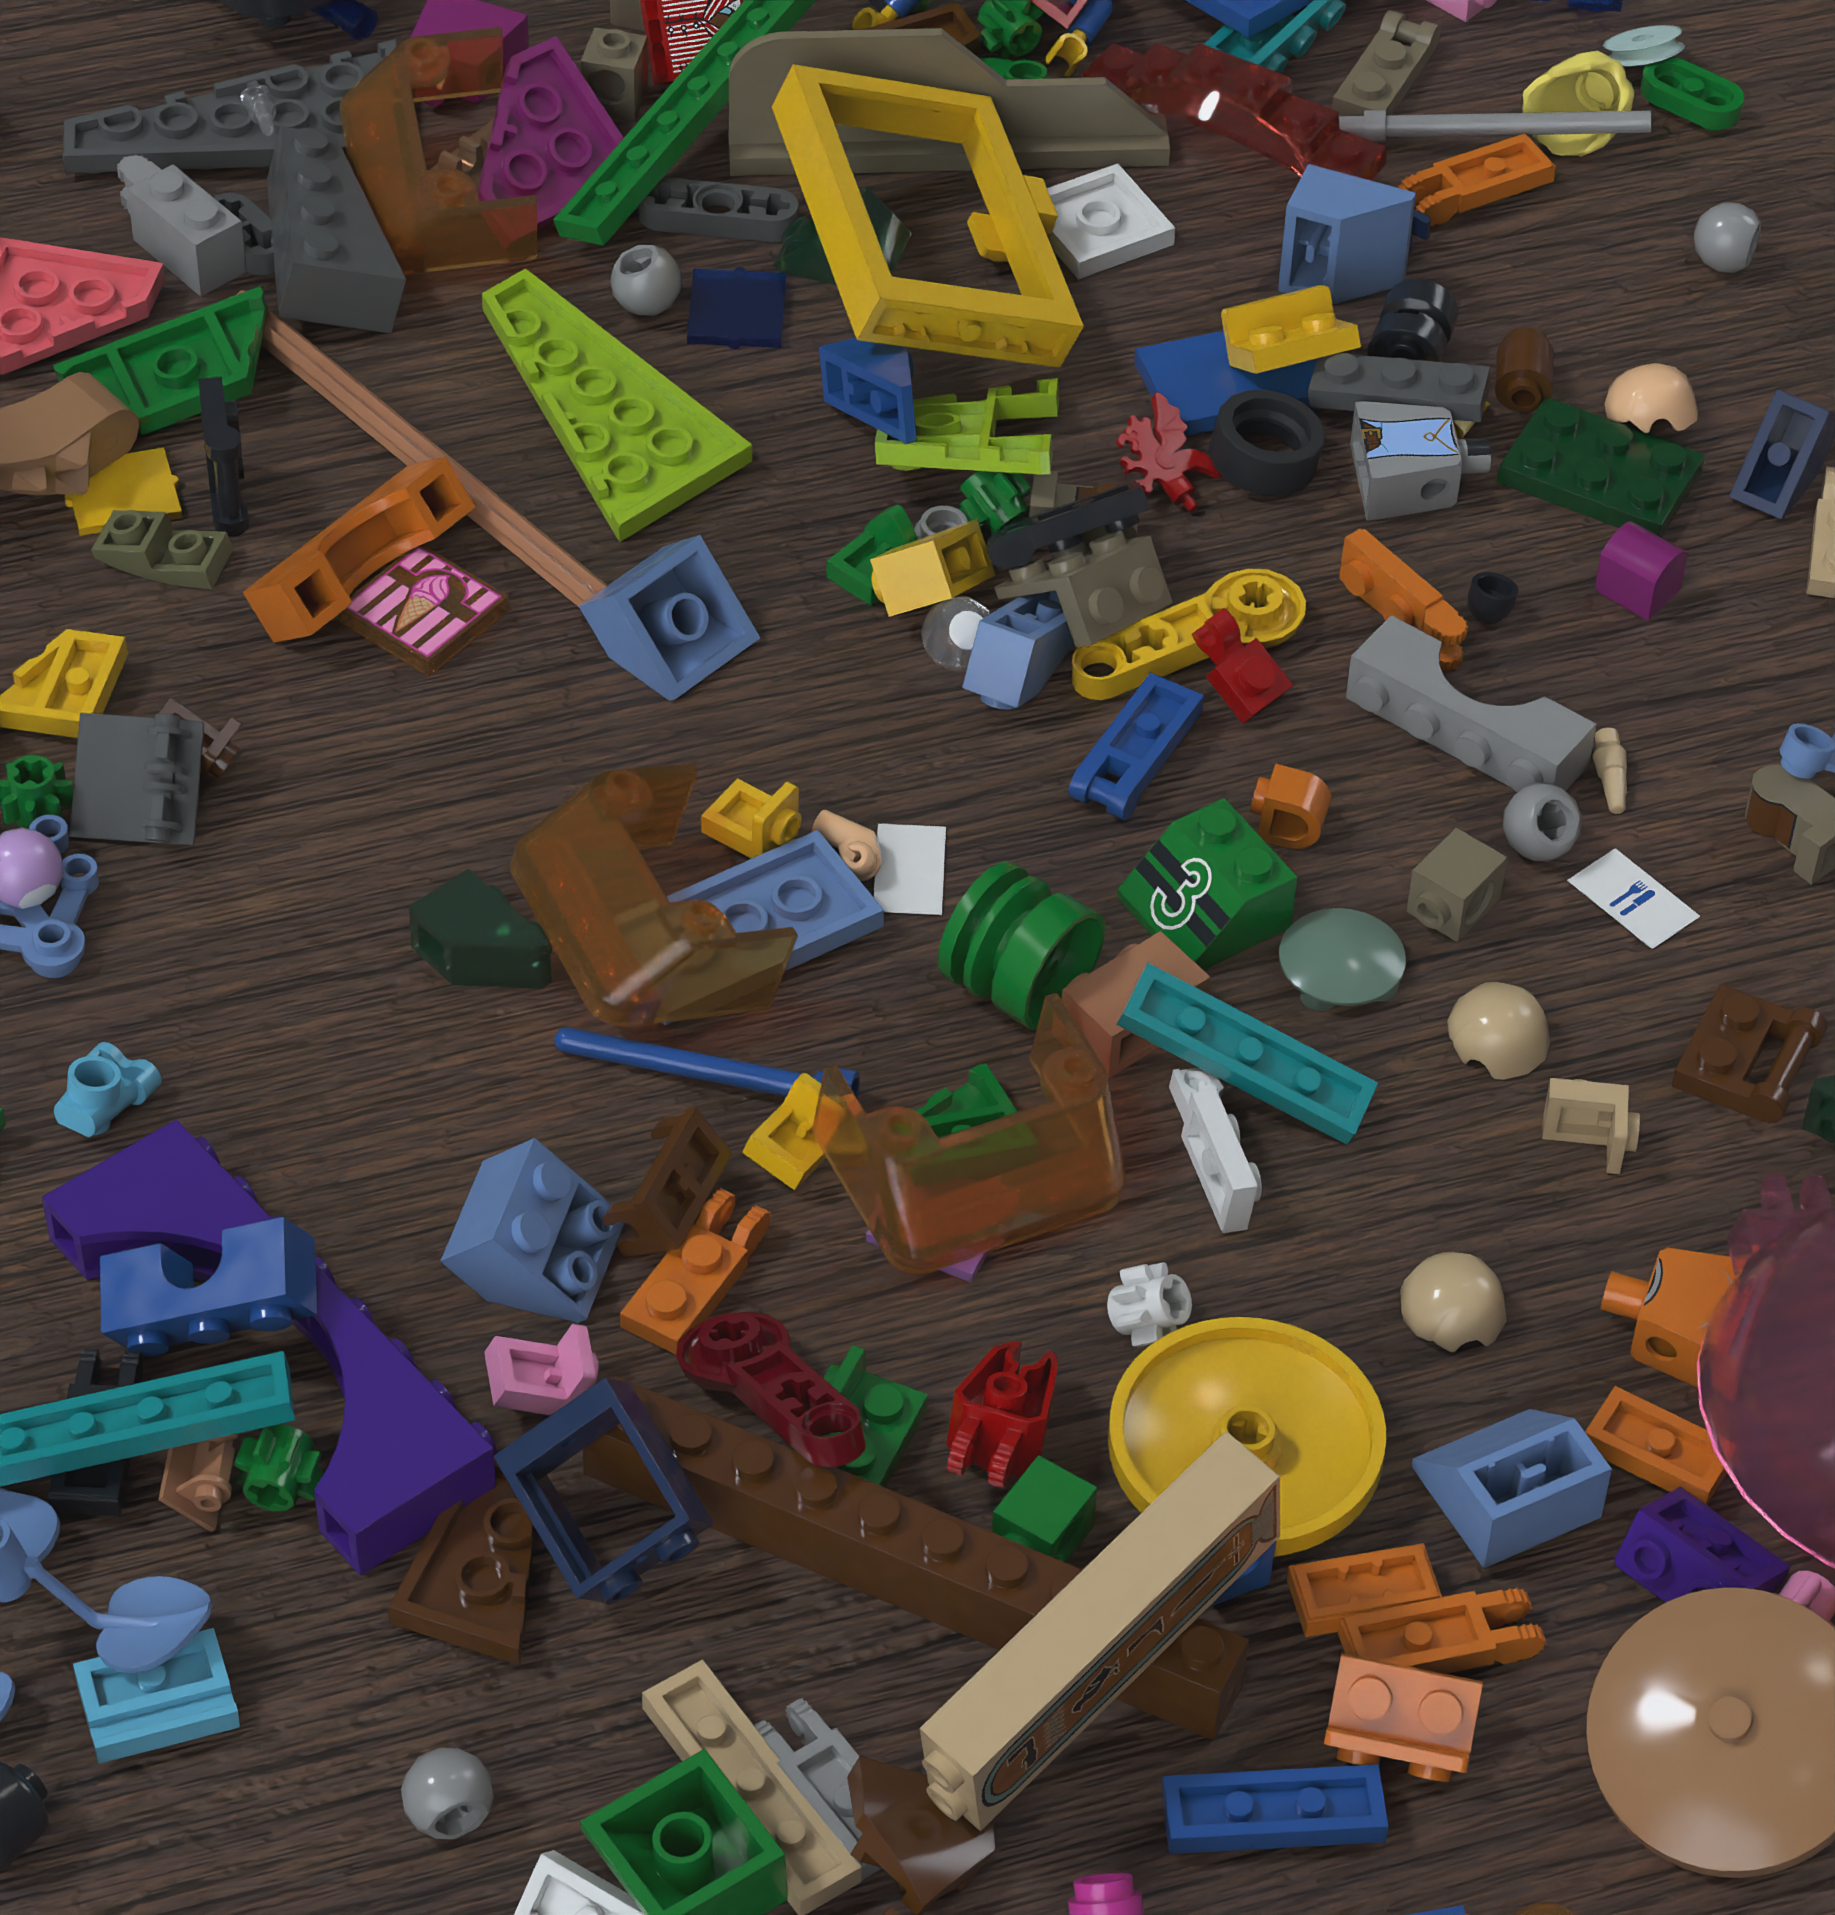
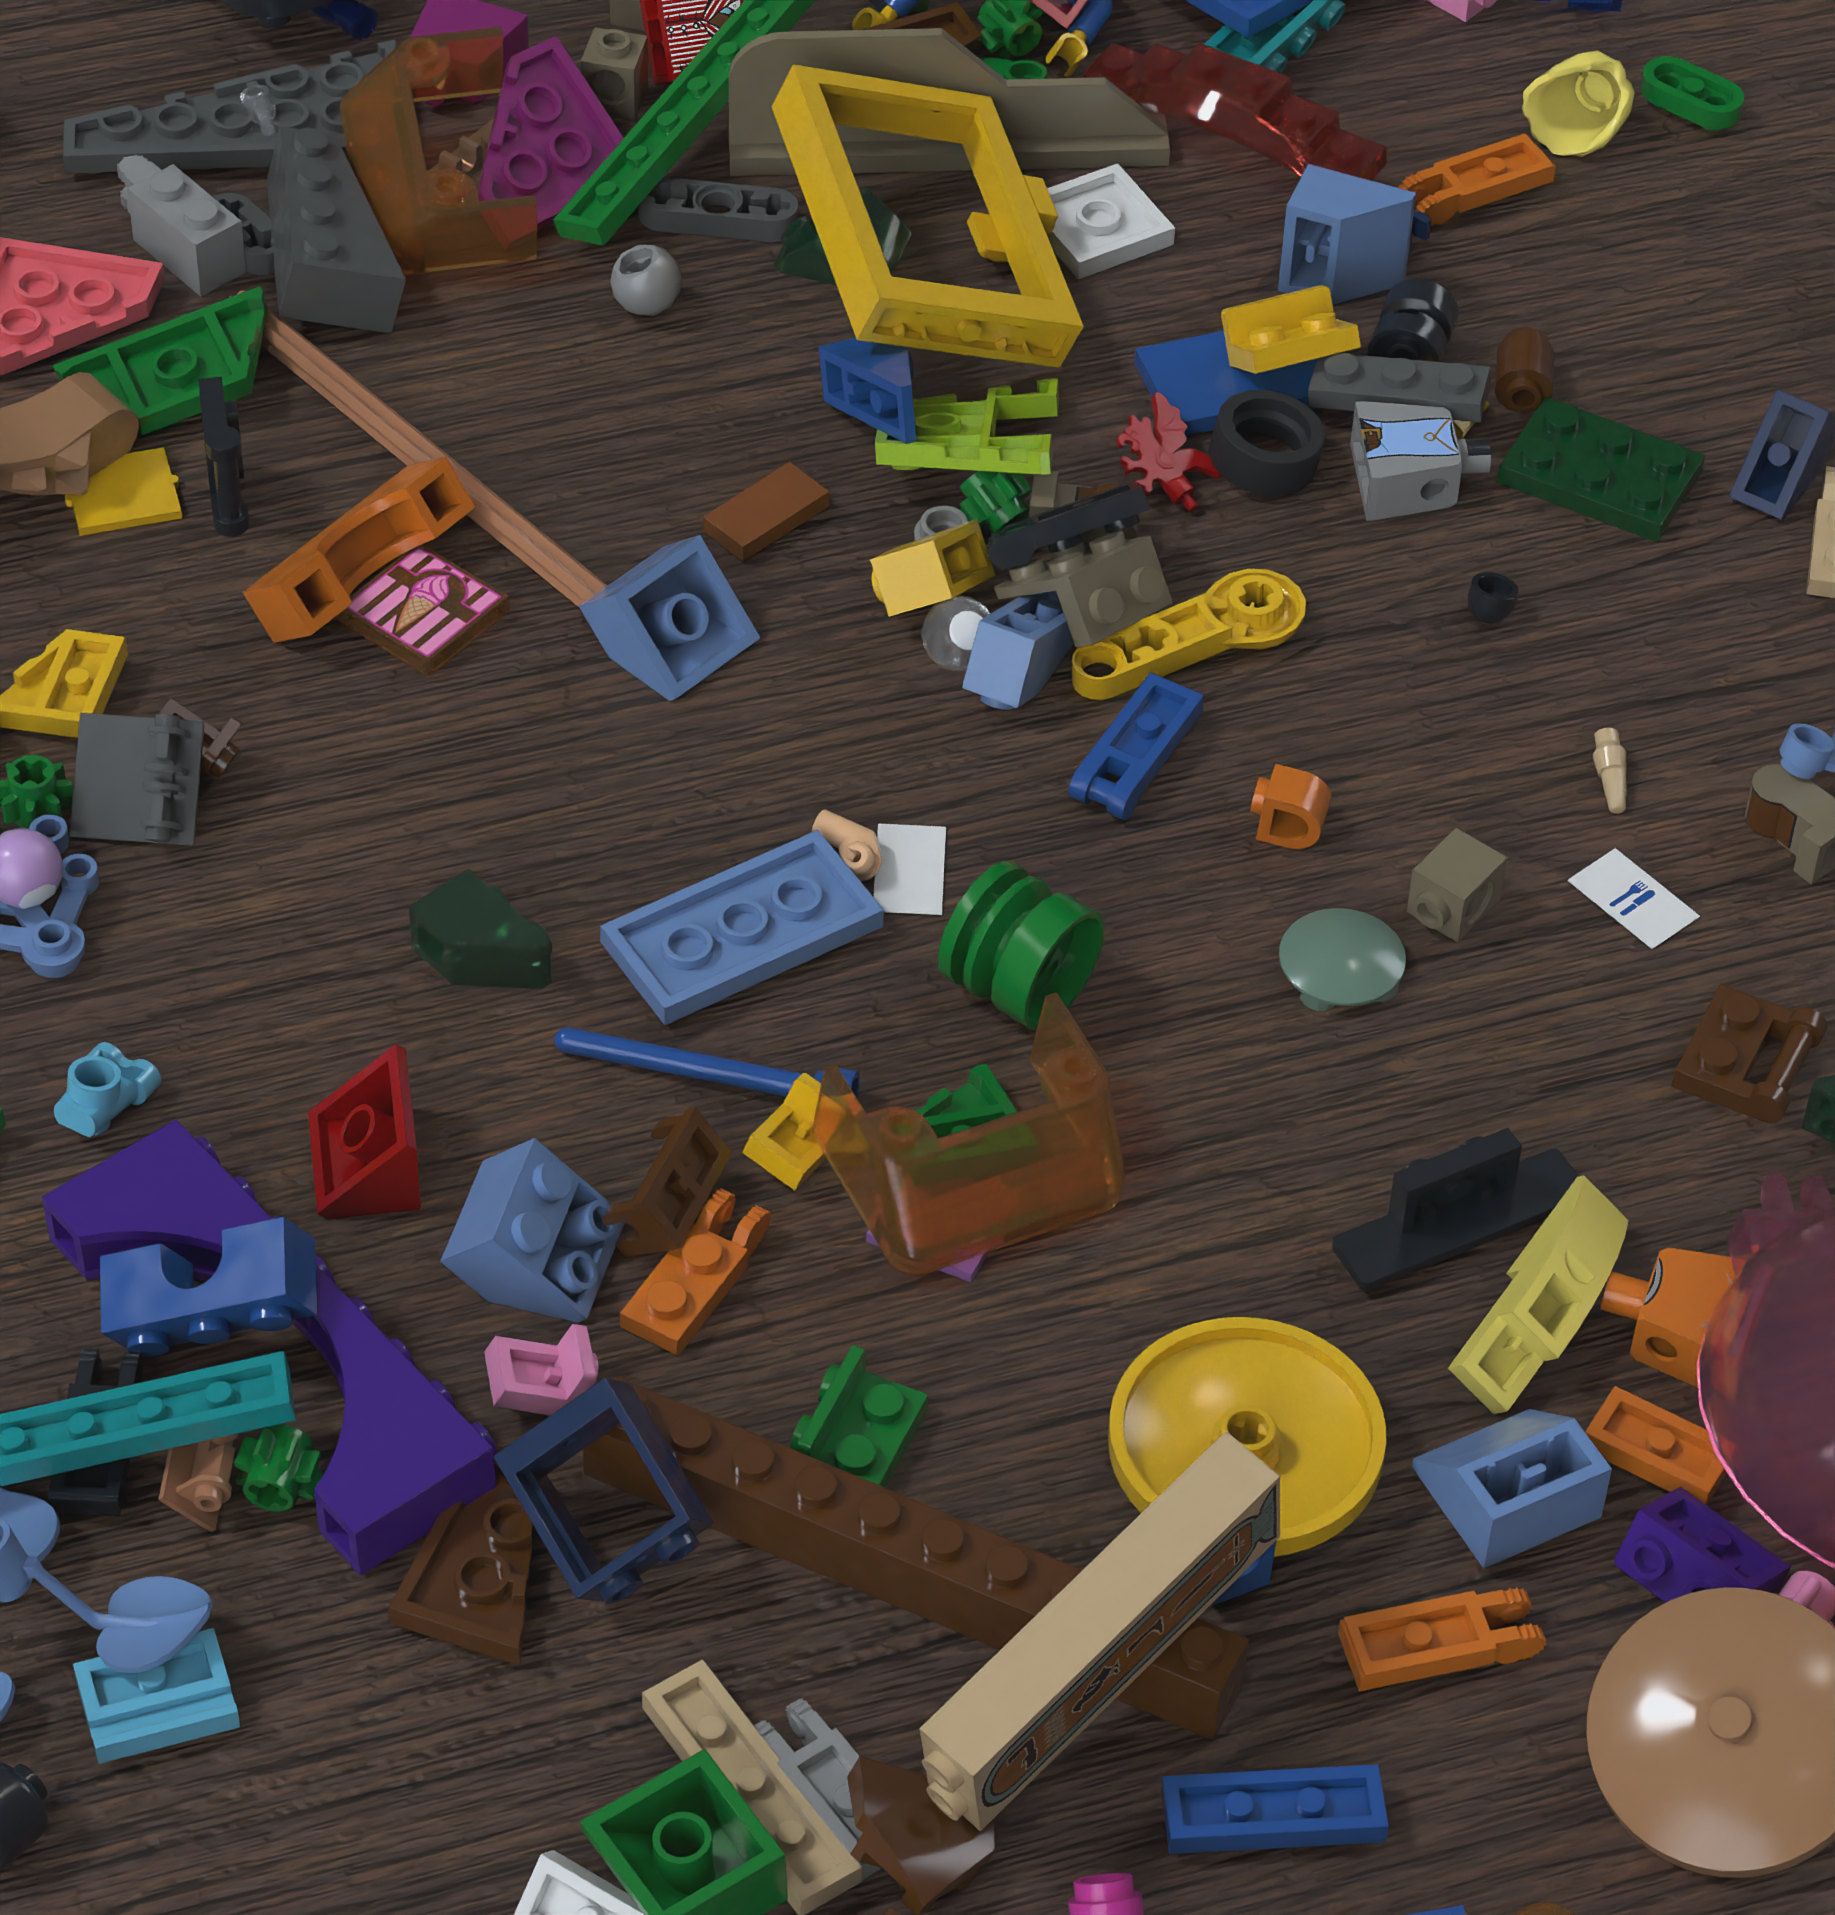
olive slope [91,510,234,589] -> none
light grey piece [401,1748,494,1839] -> none
lime wing [482,268,752,543] -> none
clear orange windscreen [510,763,798,1027] -> none
dark red beam [675,1312,866,1468] -> none
clear blue piece [687,267,786,350] -> none
yellow bracket [701,778,802,859] -> none
green tile [826,504,918,606] -> none
red hinge [946,1341,1058,1489] -> none
green brick [992,1455,1097,1563] -> none
nougat brick [1059,931,1211,1078] -> none
white gear [1107,1262,1192,1348] -> none
teal plate [1116,963,1378,1145] -> none
green slope [1117,798,1297,970] -> none
white hinge [1169,1068,1262,1233] -> none
red plate [1191,608,1294,724] -> none
orange plate [1287,1543,1442,1637] -> none
light grey bar [1320,110,1651,143] -> none
orange bracket [1324,1653,1483,1782] -> none
dark tan plate [1331,10,1441,116] -> none
orange hinge [1339,528,1468,673] -> none
light grey arch [1346,615,1597,792] -> none
tan hair [1400,1252,1506,1352] -> none
tan hair [1447,982,1550,1080] -> none
light grey piece [1503,783,1582,862] -> none
tan bracket [1542,1078,1640,1174] -> none
magenta piece [1595,522,1688,621] -> none
light aqua piece [1602,25,1685,66] -> none
light nougat hair [1605,363,1698,433] -> none
light grey piece [1694,202,1762,273] -> none
none -> red slope [308,1044,421,1219]
none -> dark orange tile [703,461,830,562]
none -> black bracket [1332,1128,1579,1291]
none -> light yellow slope [1448,1175,1629,1414]

